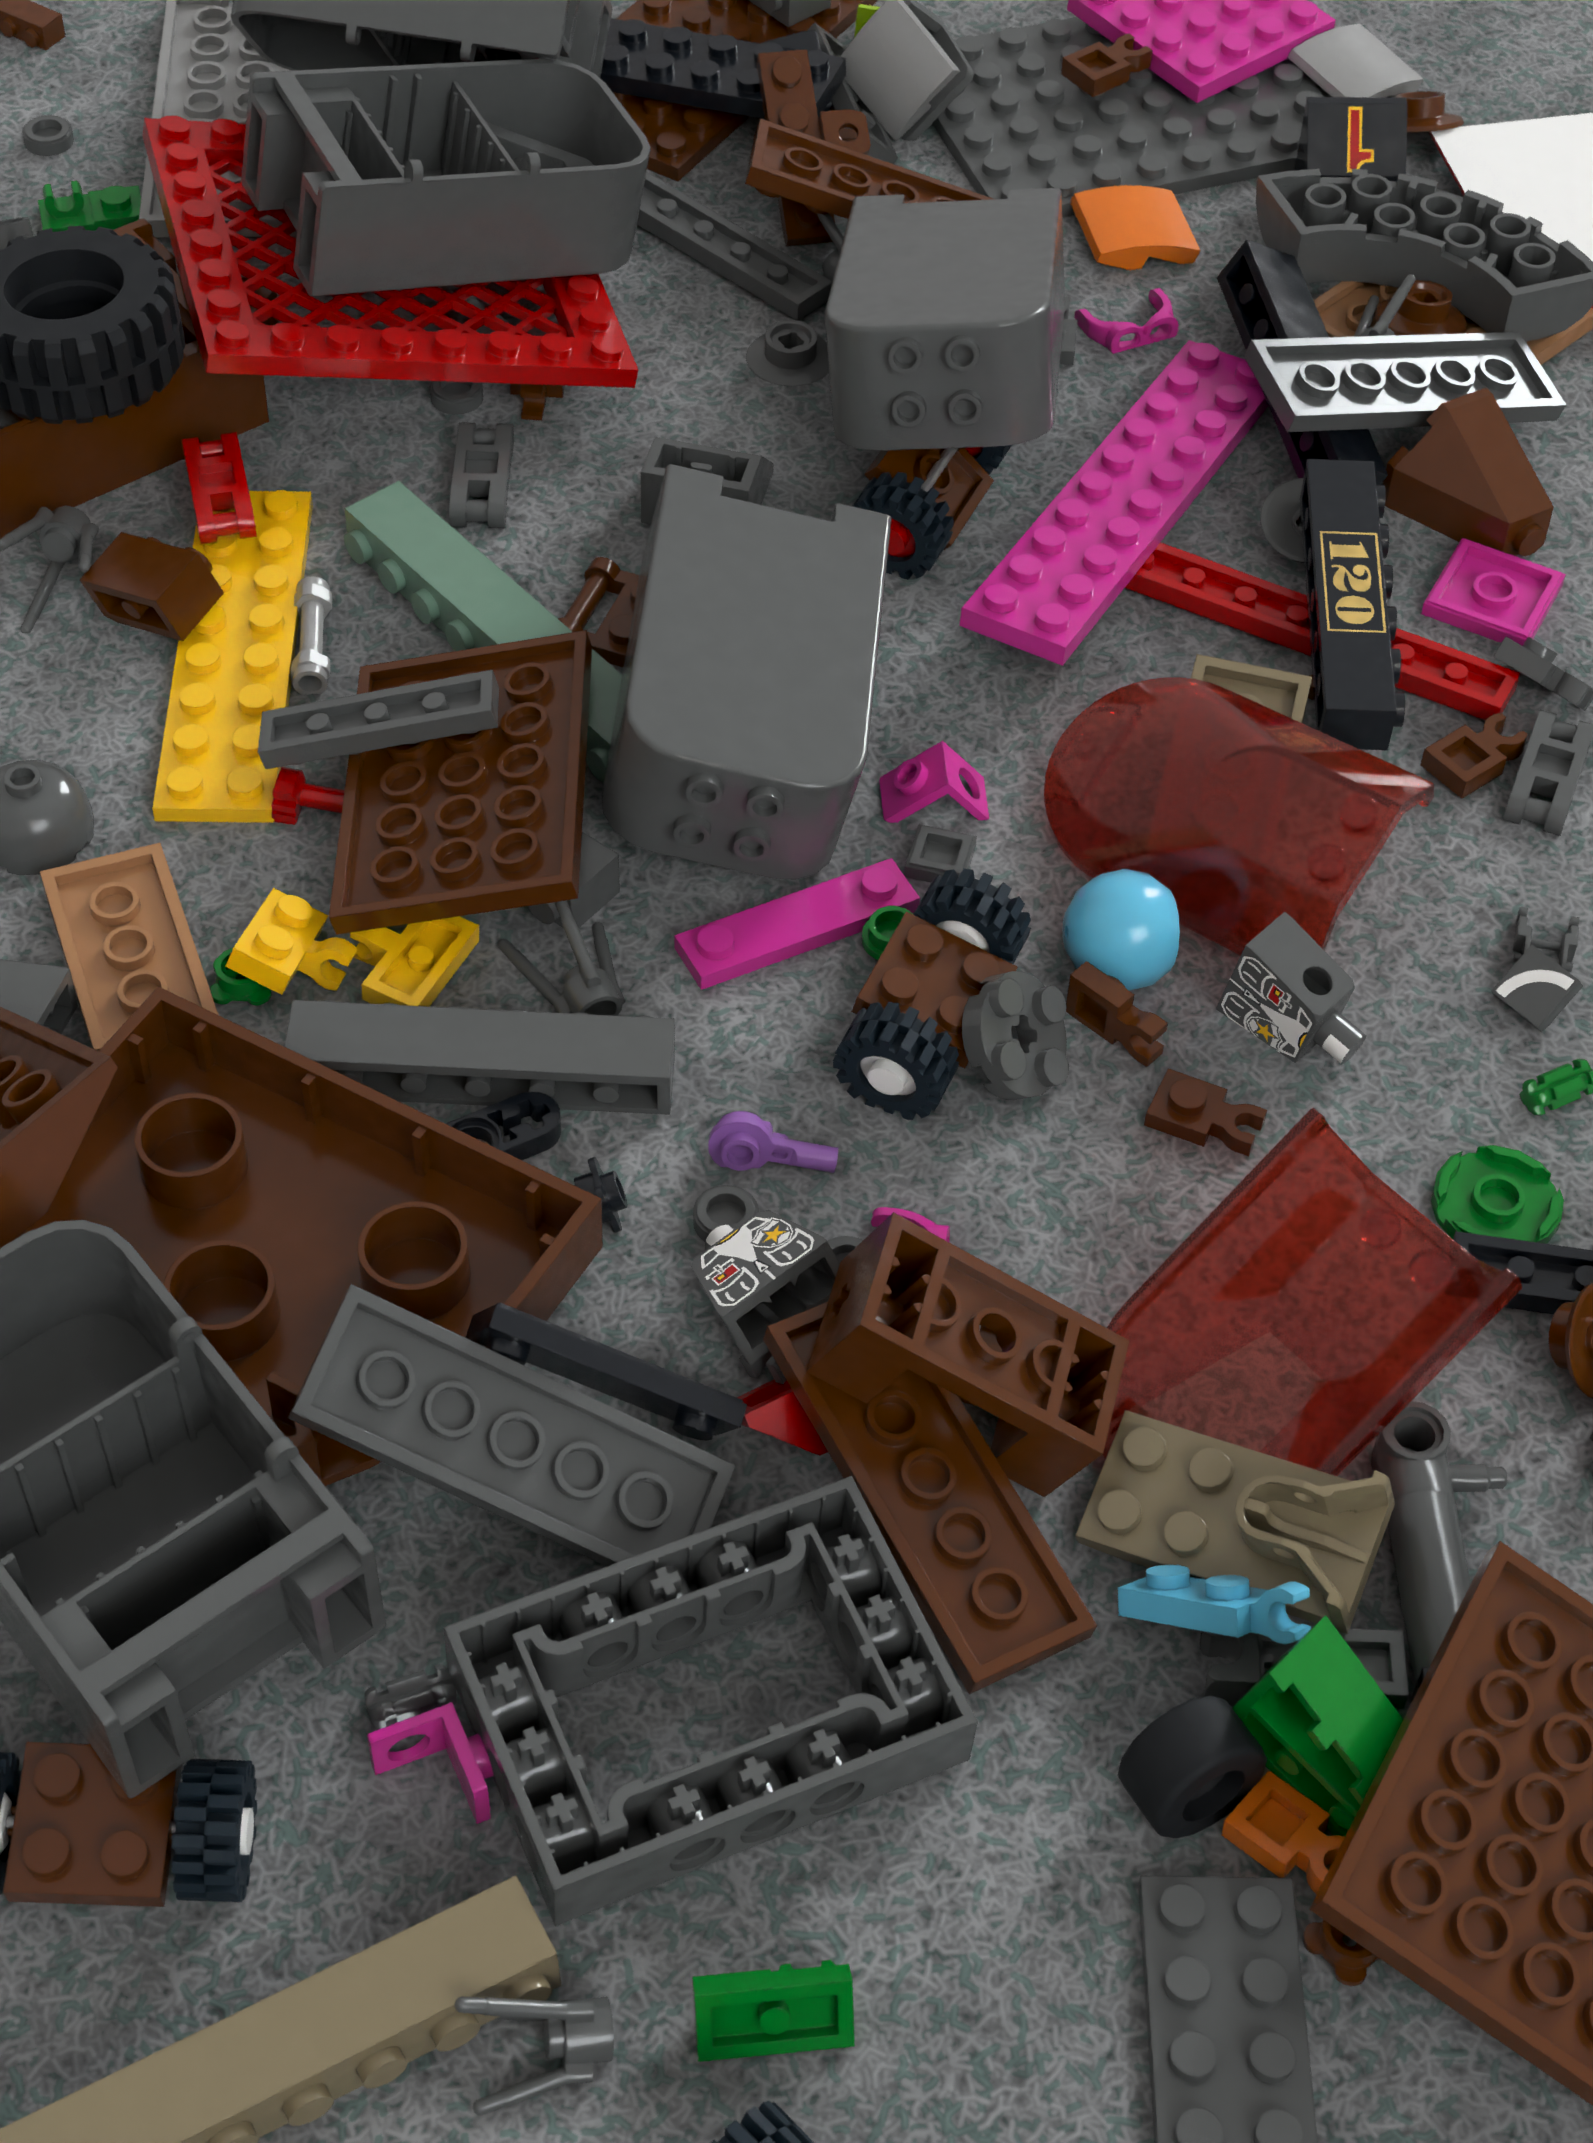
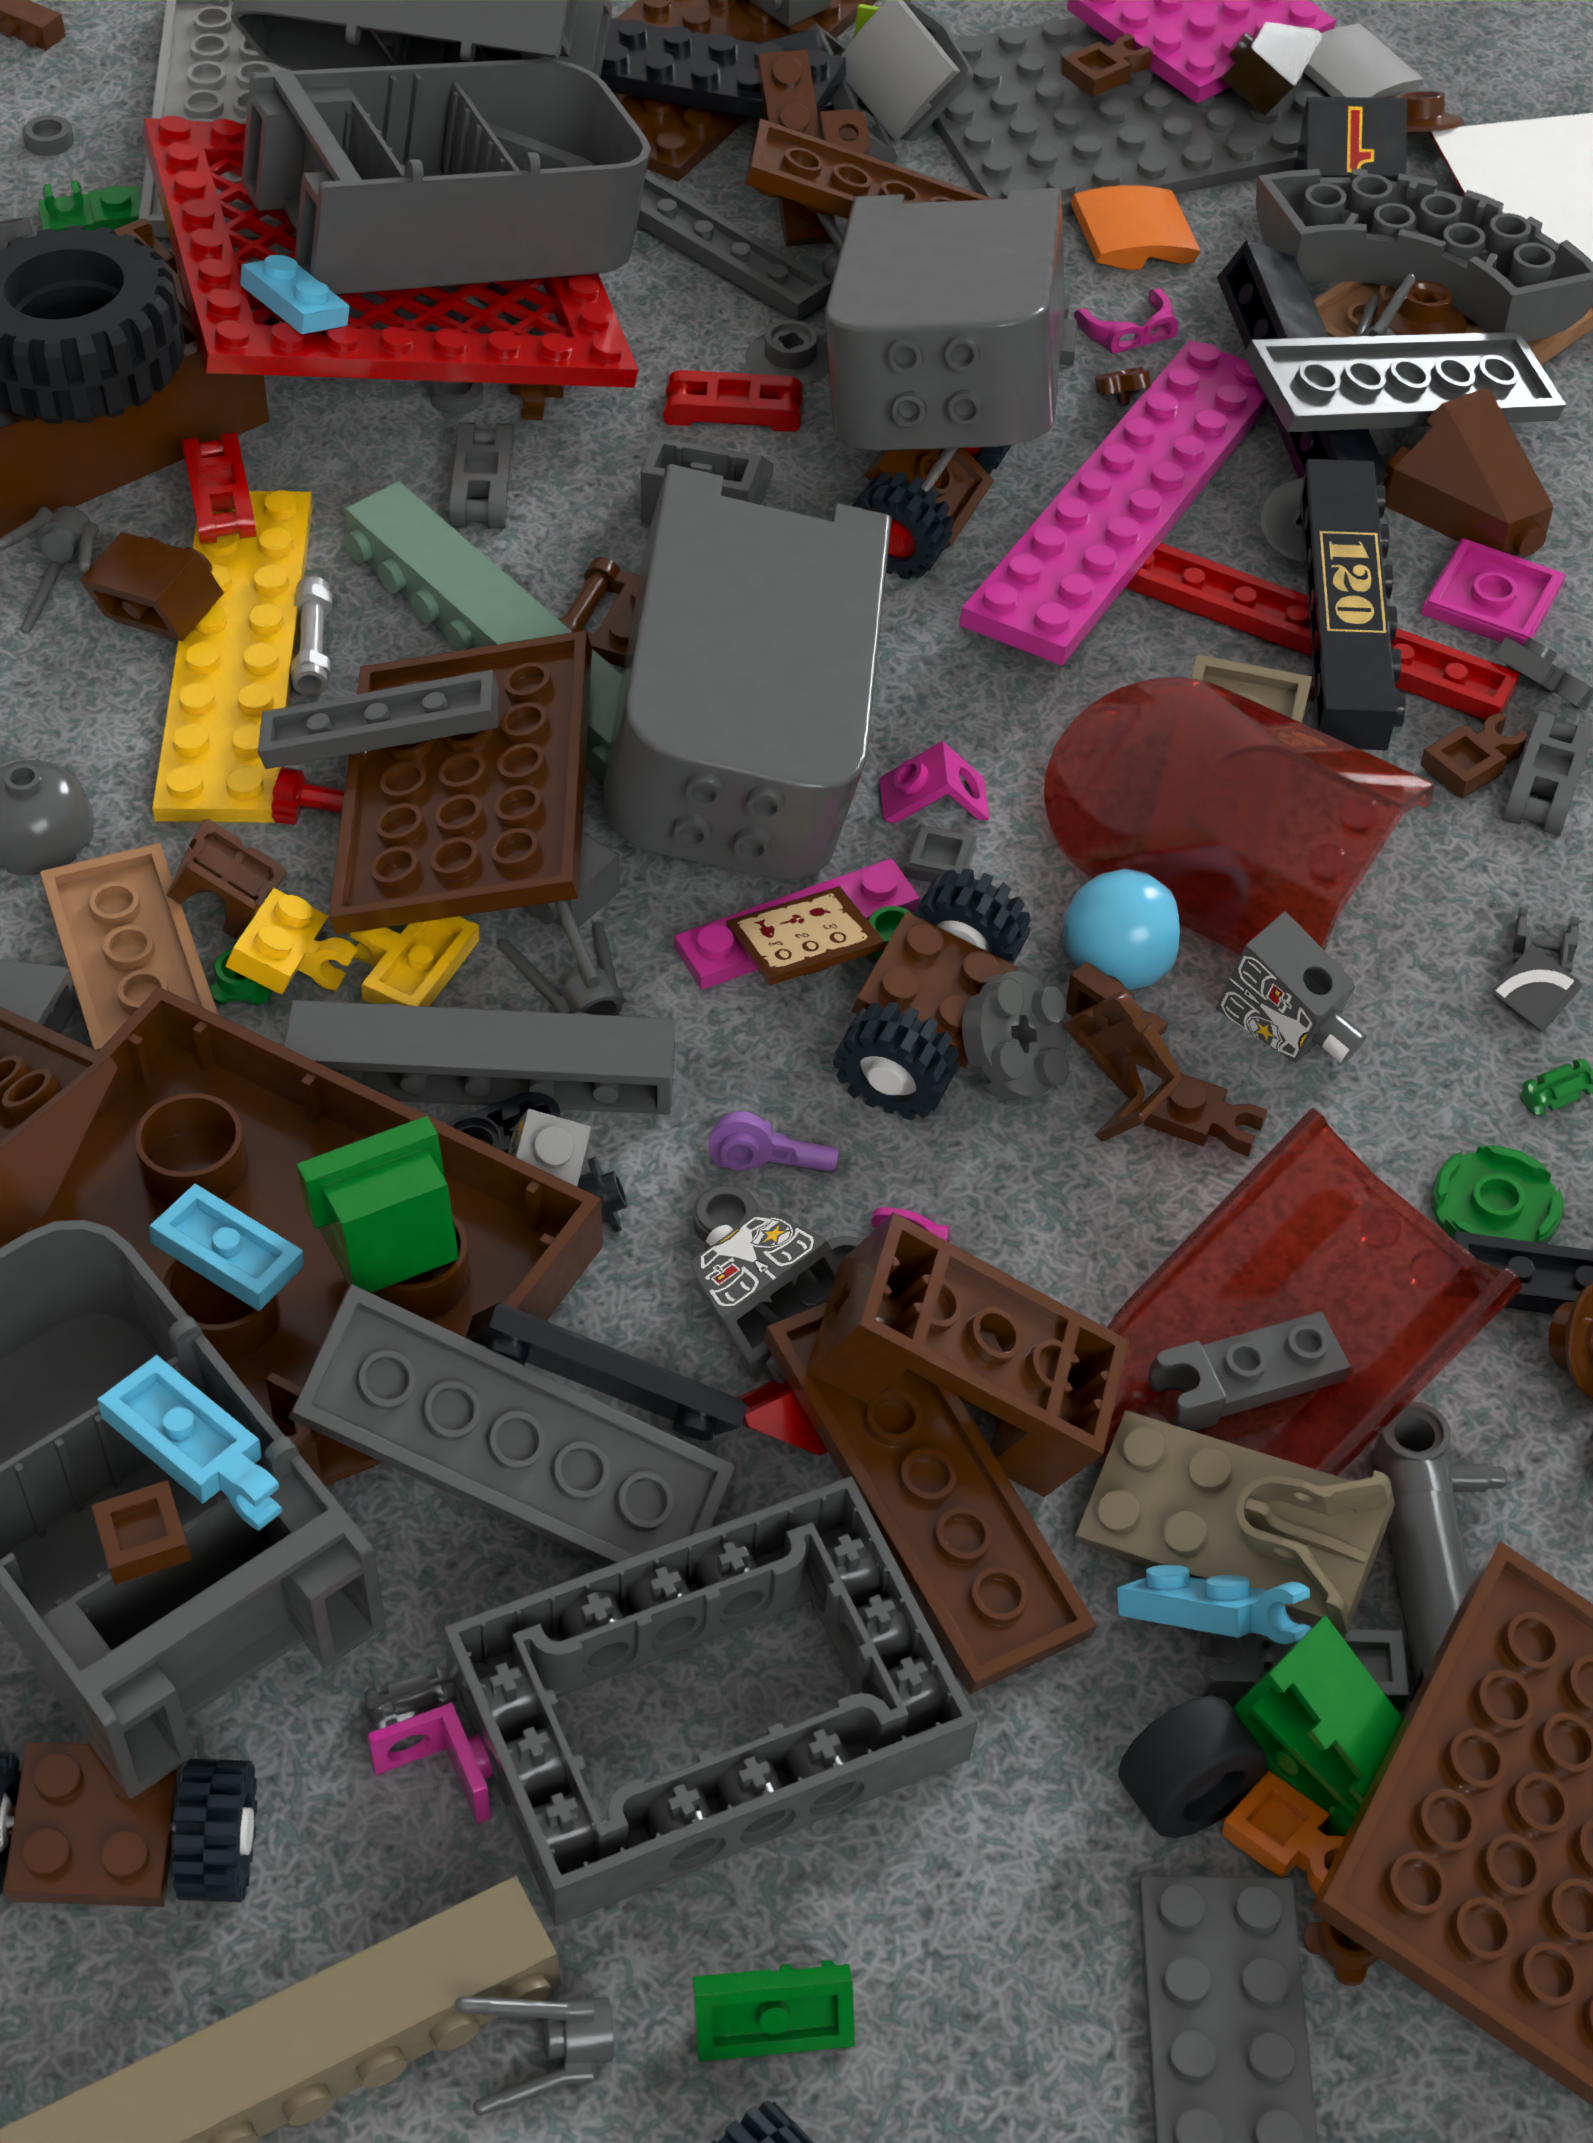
none -> reddish brown plate [91,1480,192,1585]
none -> medium azure plate [98,1355,282,1531]
none -> medium azure plate [149,1184,304,1311]
none -> reddish brown piece [166,819,287,939]
none -> medium azure plate [240,255,350,334]
none -> green plate [296,1116,459,1293]
none -> light grey brick [508,1109,592,1186]
none -> red plate [663,370,804,432]
none -> piece [726,886,886,986]
none -> reddish brown piece [1064,992,1181,1141]
none -> reddish brown piece [1095,366,1151,405]
none -> dark grey plate [1148,1311,1351,1431]
none -> slope [1221,22,1323,116]

